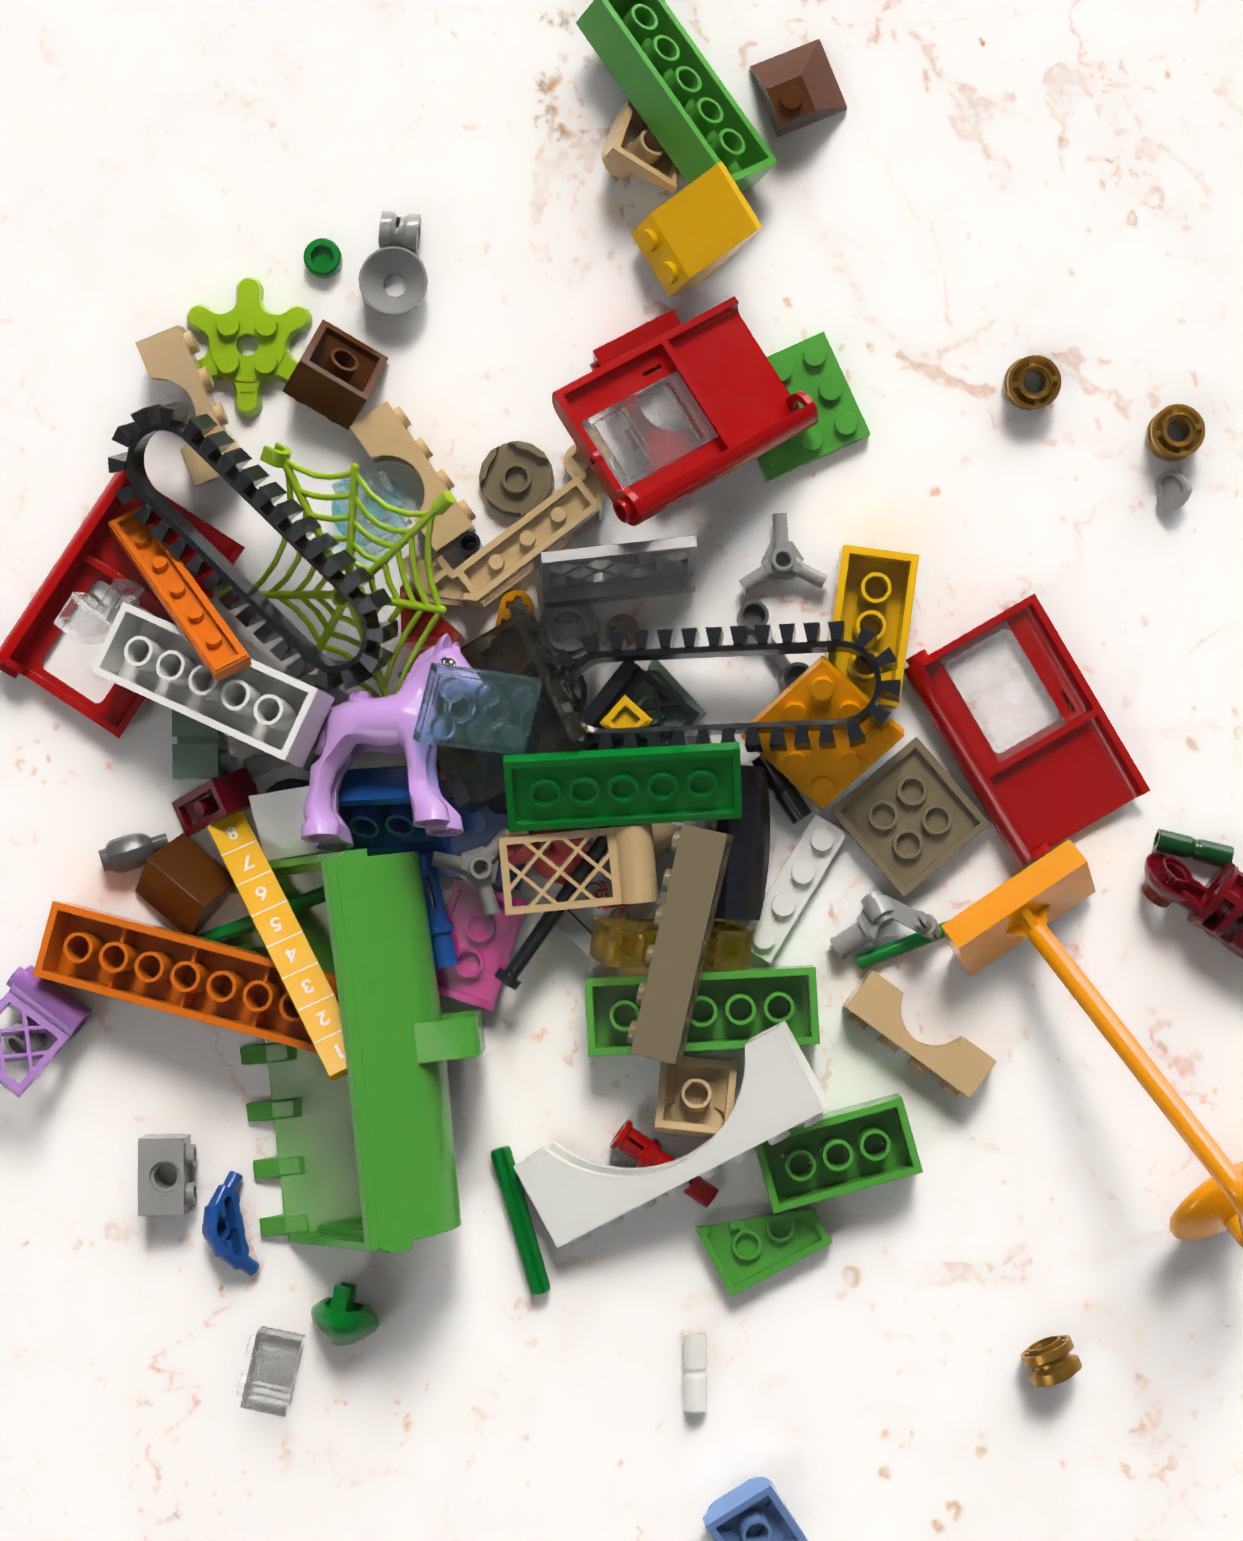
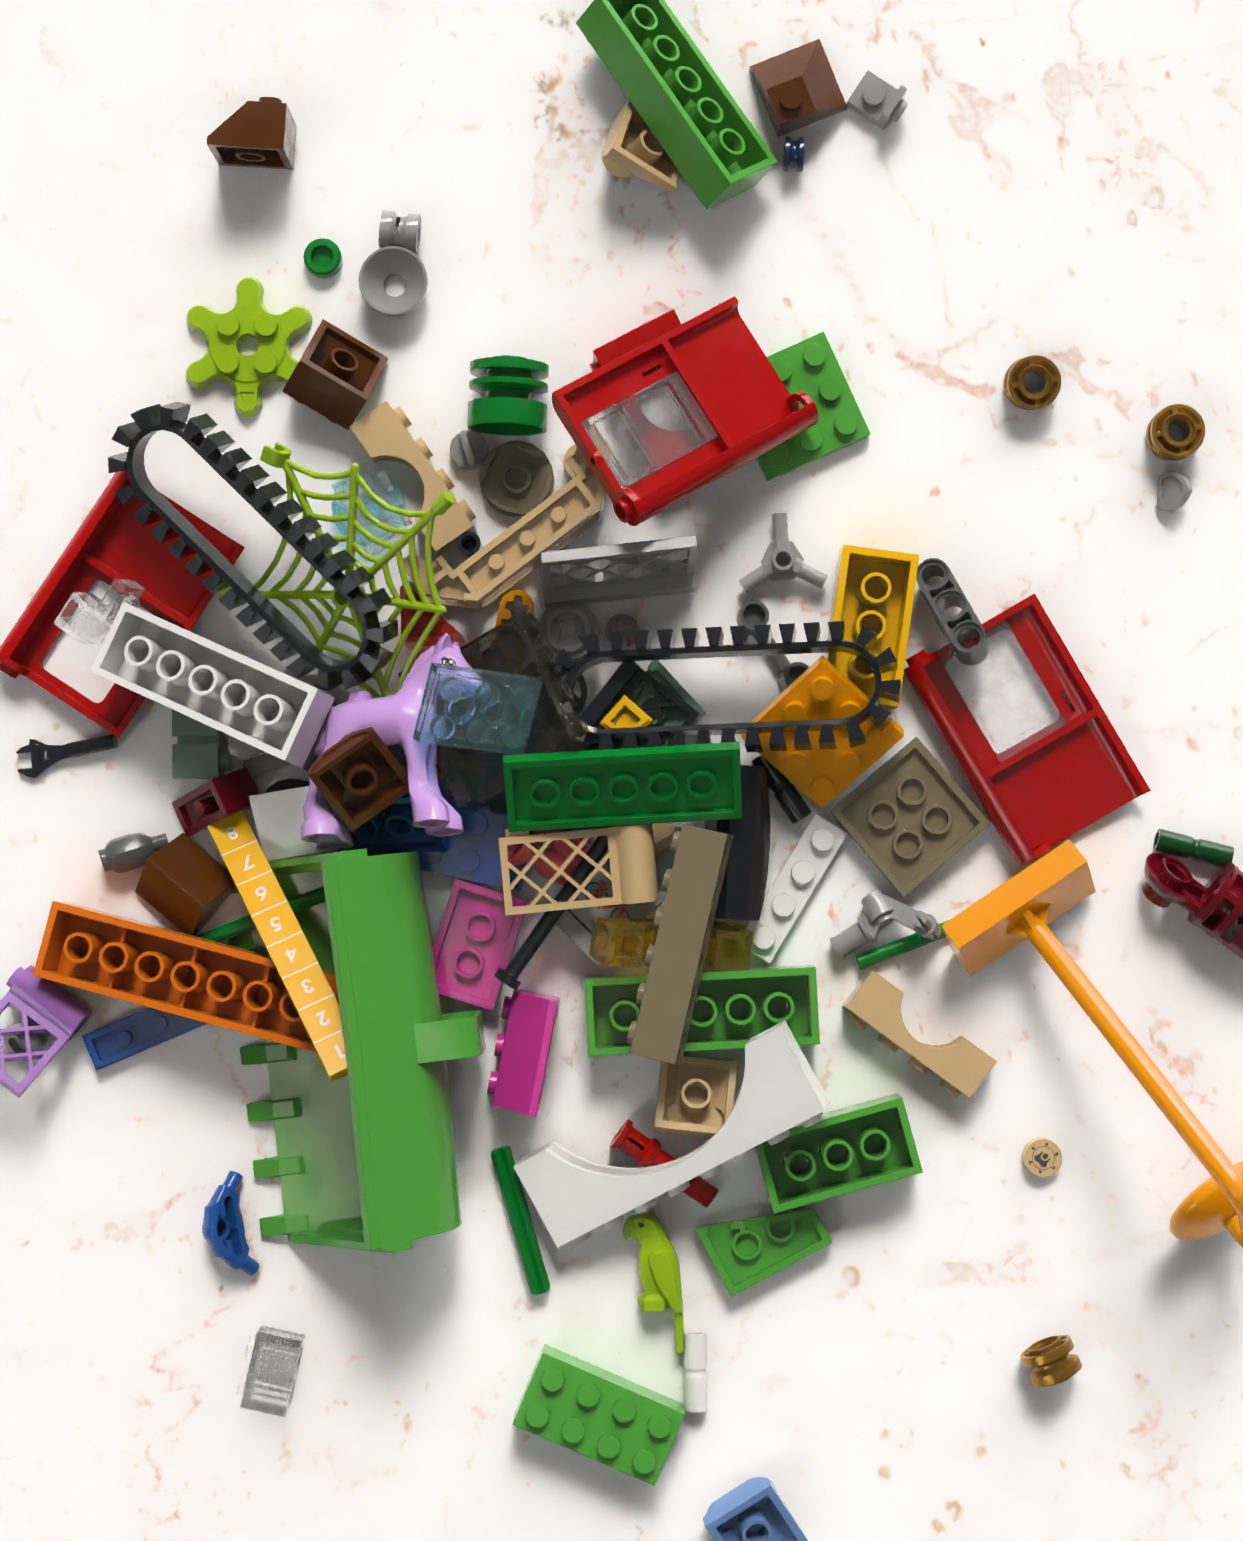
orange tile [108,506,252,682] -> none
tan arch [135,325,242,486] -> none
light grey brick [138,1134,197,1216] -> none
green piece [311,1281,380,1346] -> none
blue pin [419,853,459,970] -> none
light grey piece [430,827,508,916] -> none
yellow slope [630,162,763,297] -> none
none -> black piece [16,734,118,778]
none -> blue tile [82,1007,208,1071]
none -> reddish brown slope [207,97,297,170]
none -> reddish brown slope [307,727,409,832]
none -> light grey tile [450,430,488,470]
none -> green wheel [467,355,549,436]
none -> dark pink slope [487,989,559,1117]
none -> bright green brick [512,1344,685,1486]
none -> lime animal [623,1212,684,1353]
none -> dark blue bush [783,137,804,172]
none -> light grey bracket [846,70,908,130]
none -> dark grey beam [916,558,989,665]
none -> tan tile [1022,1138,1062,1177]

